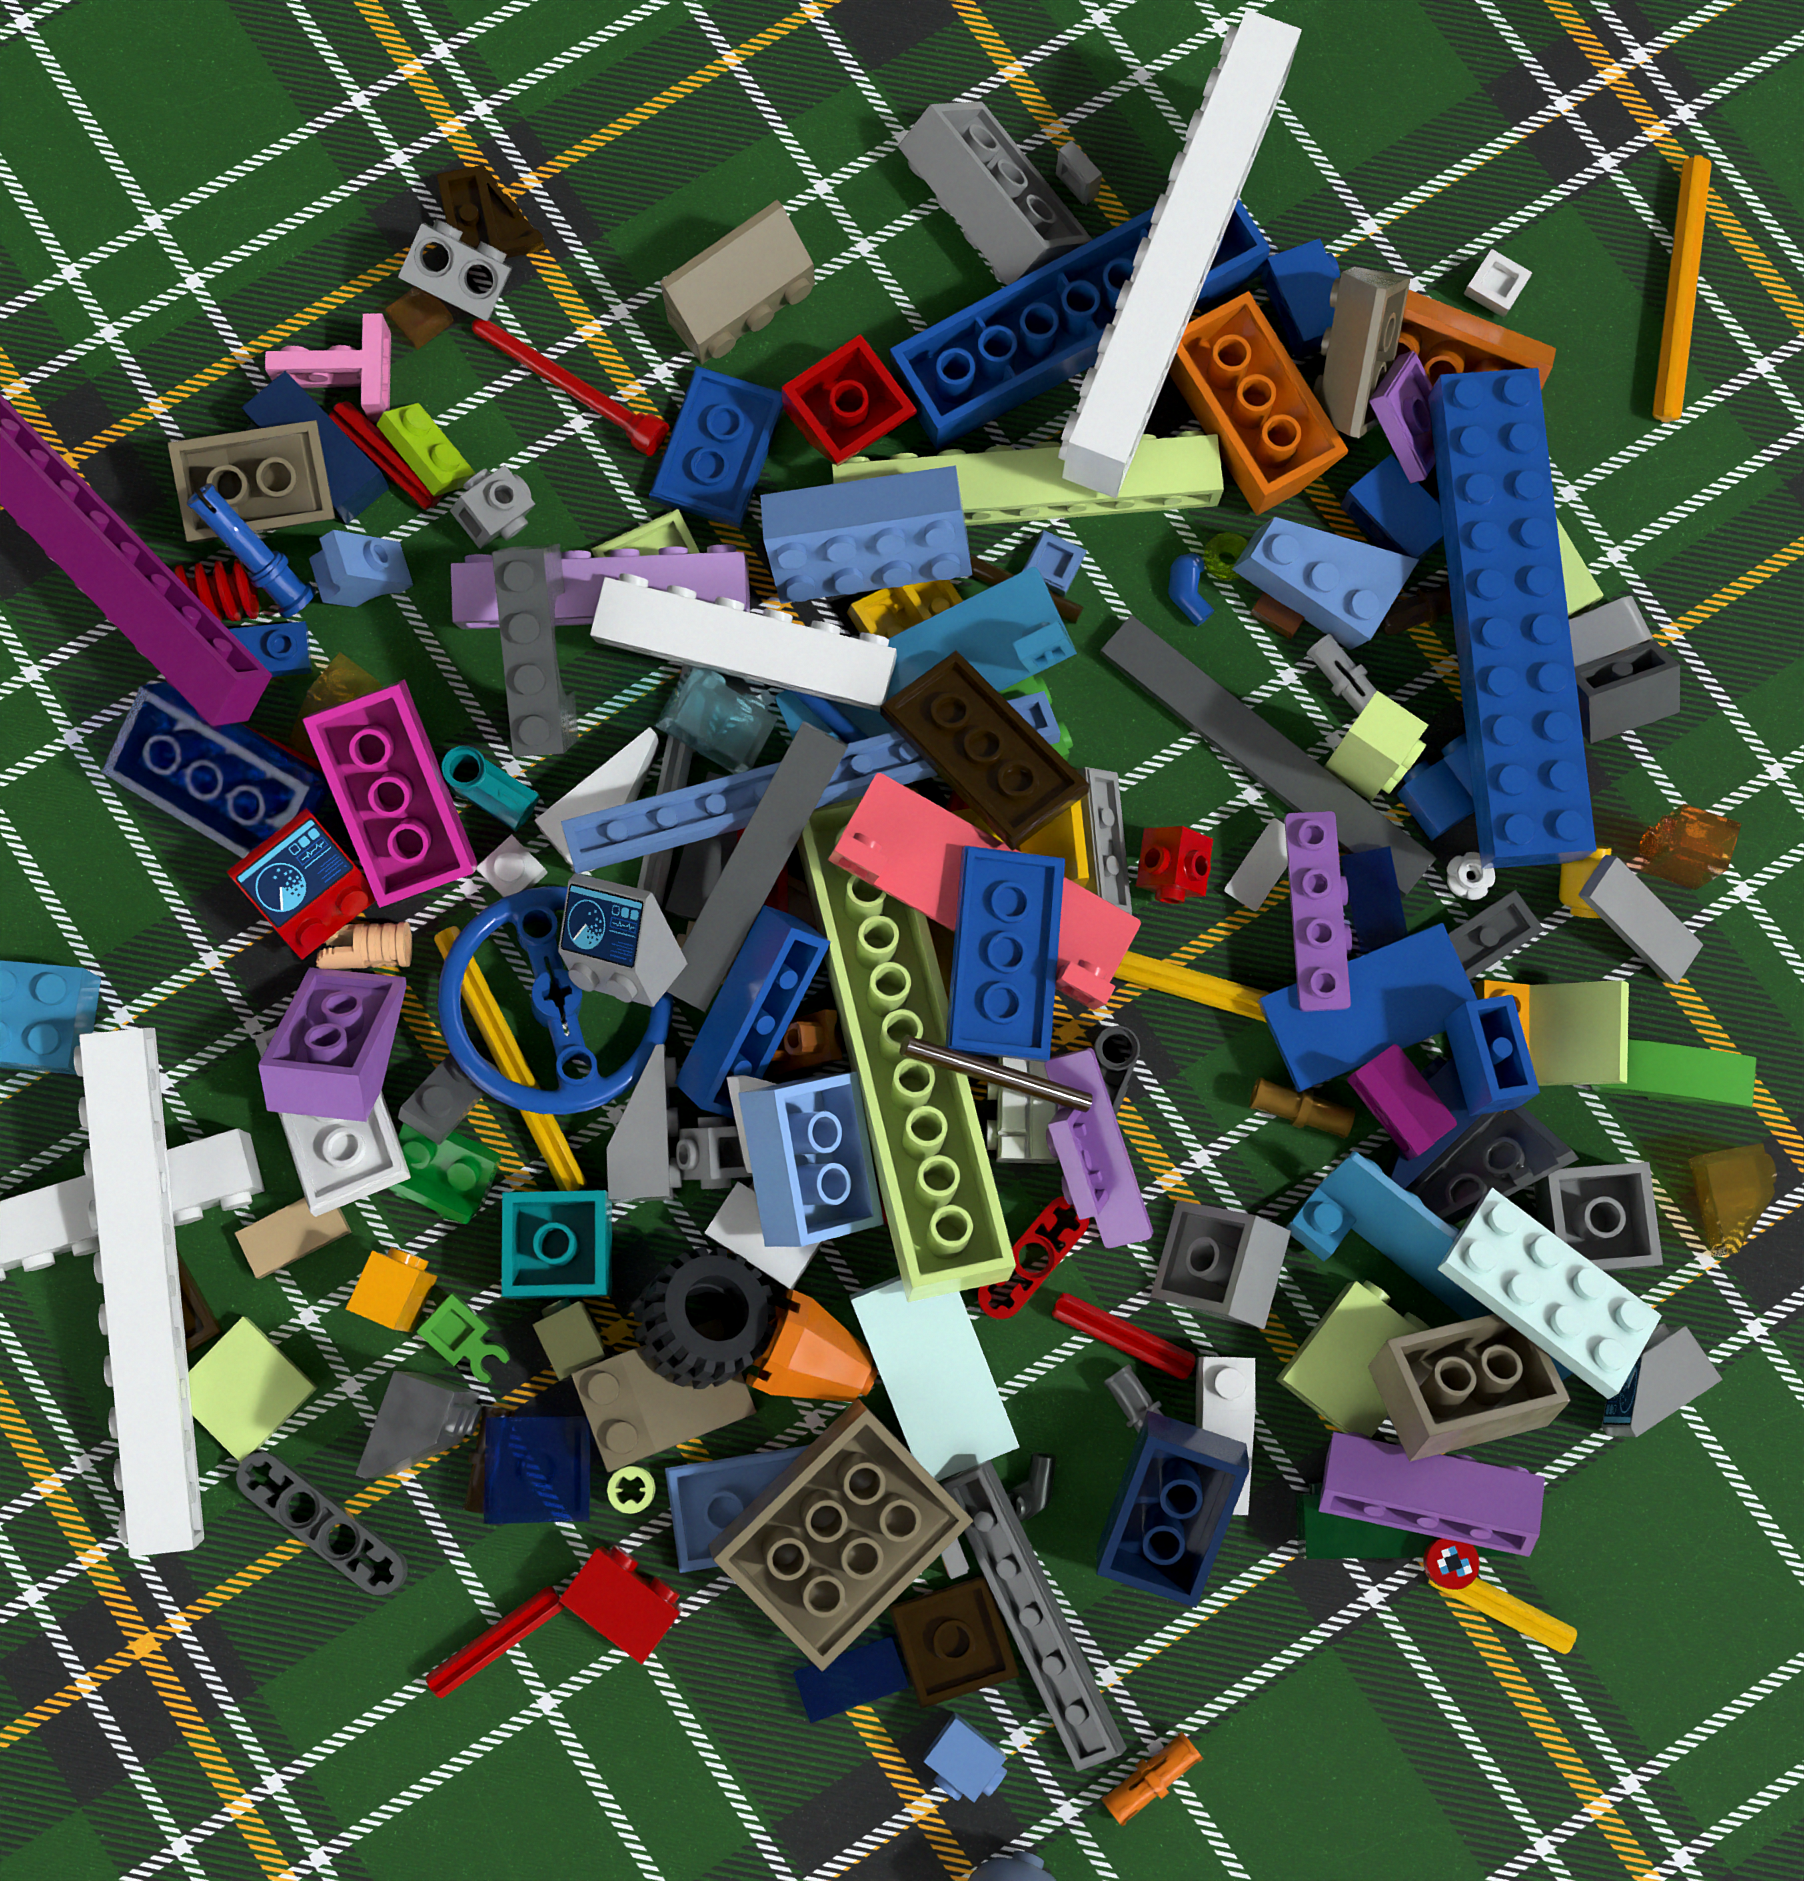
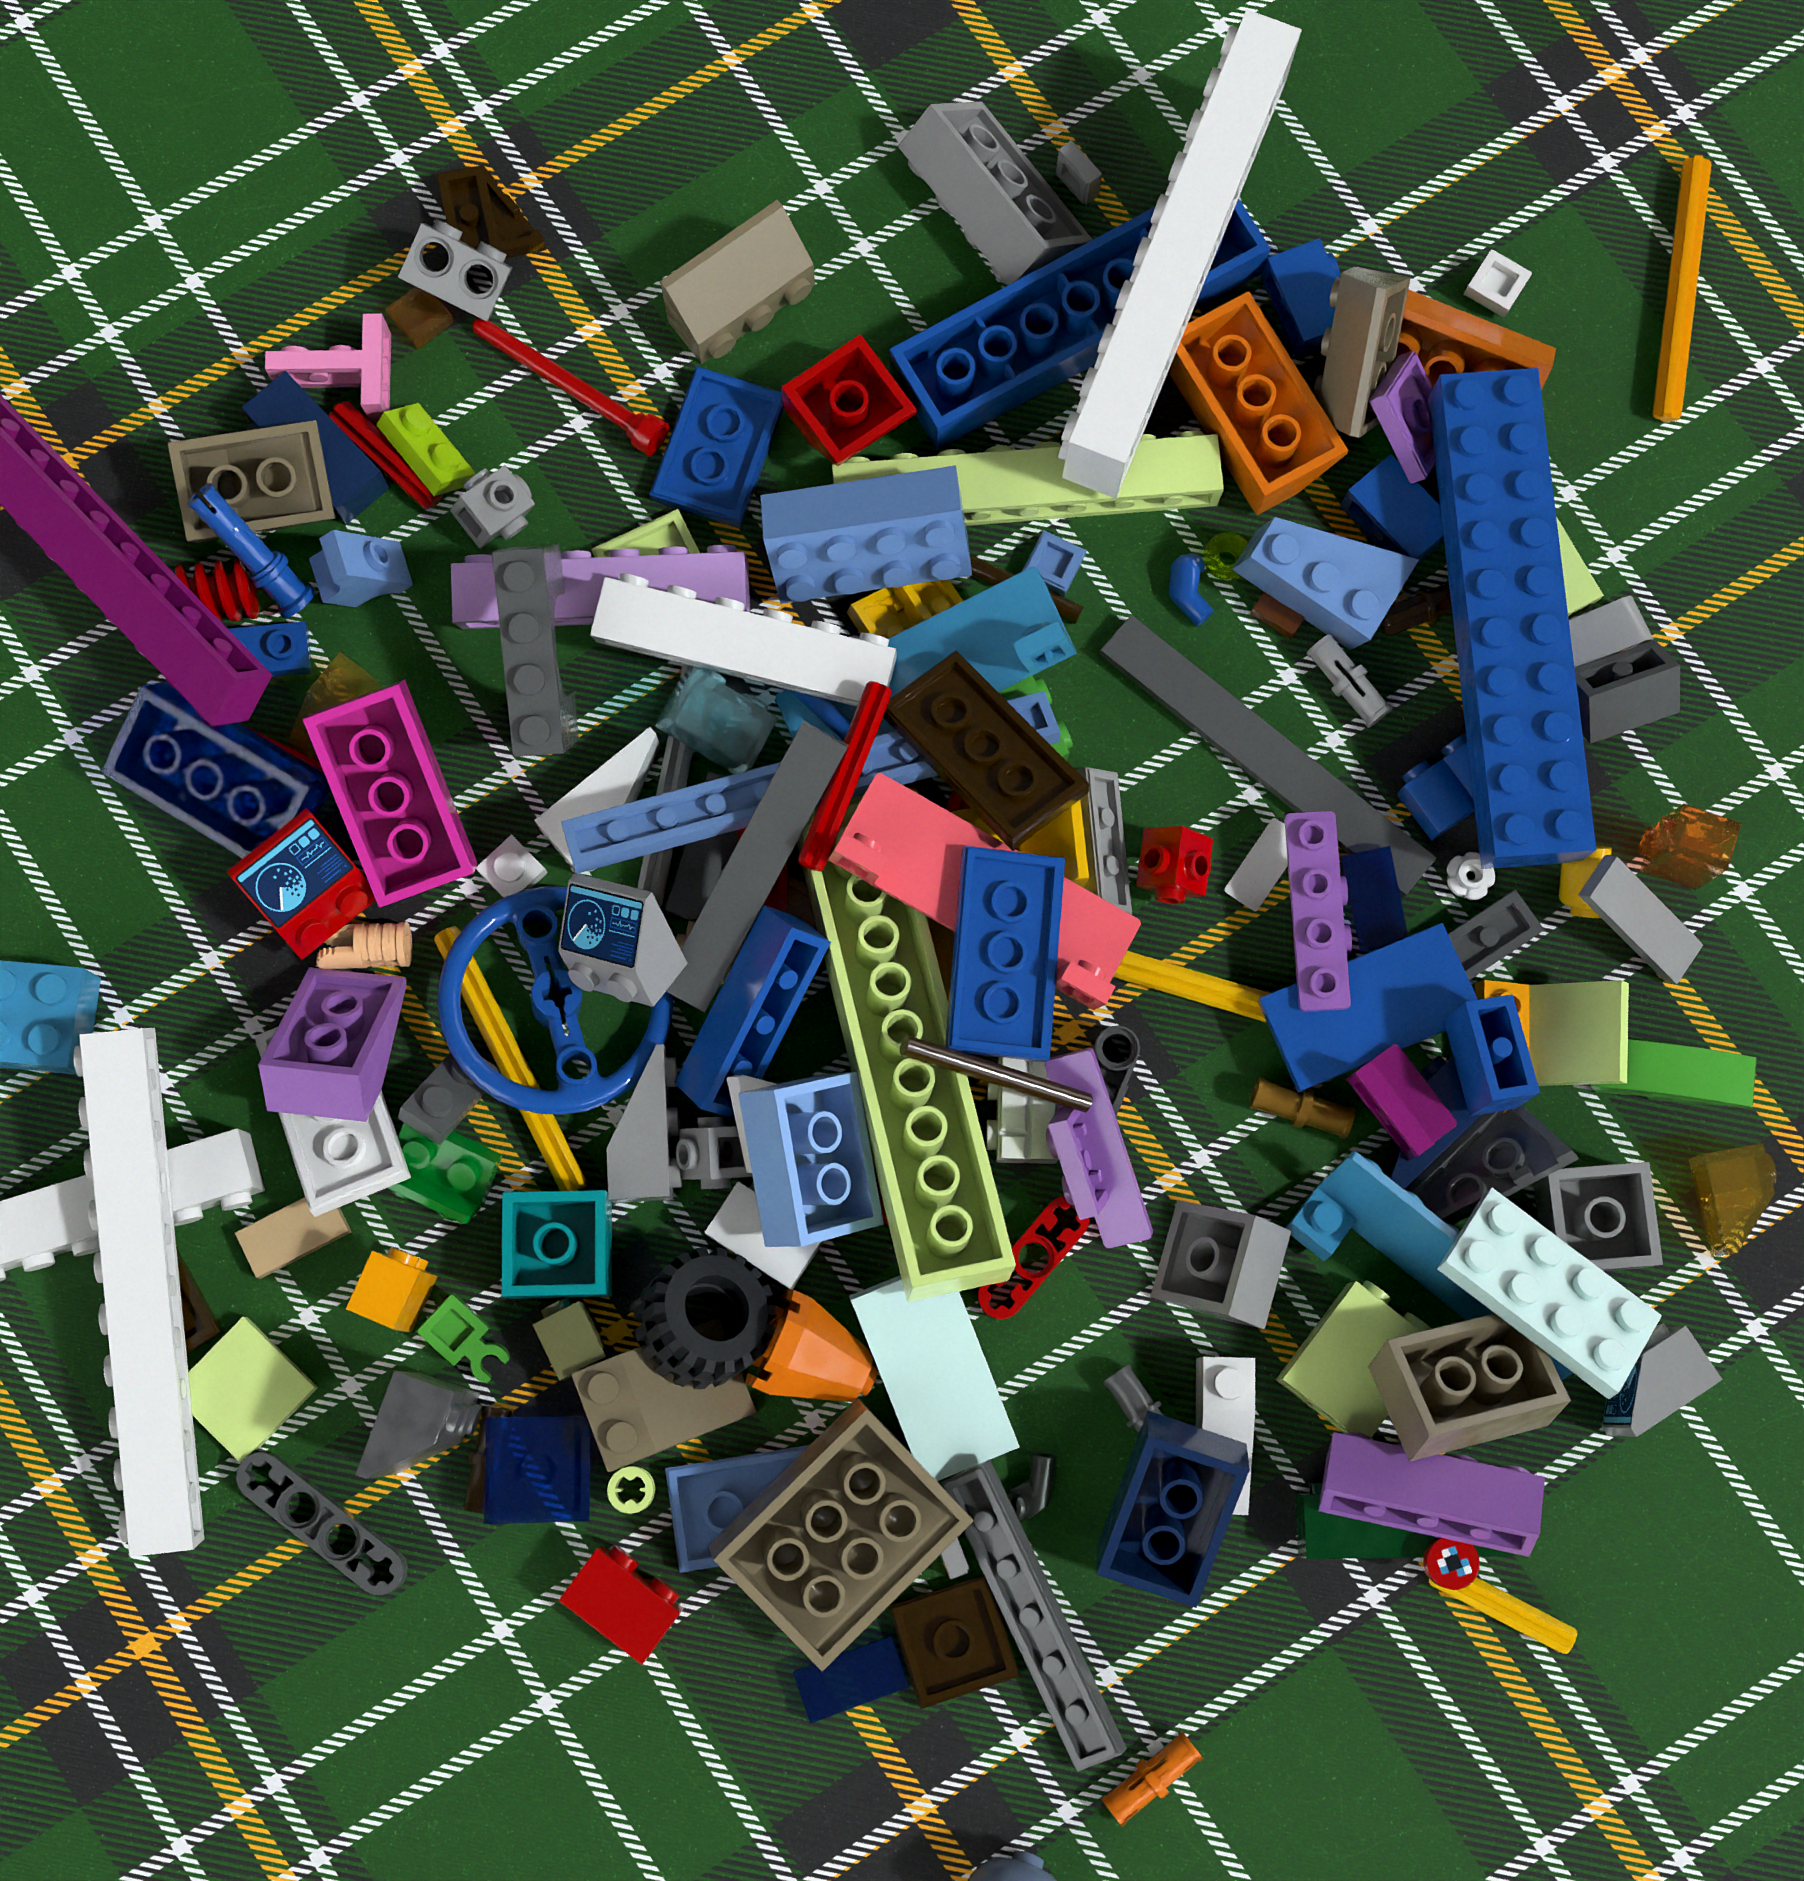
red axle [425,1586,565,1698] -> none
teal piece [442,746,540,832] -> none
dark orange hips [770,1010,843,1076] -> none
medium blue brick [923,1712,1007,1802] -> none
red axle [1052,1293,1196,1379] -> none
yellowish green brick [1324,690,1428,801] -> none
none -> red axle [798,681,892,872]

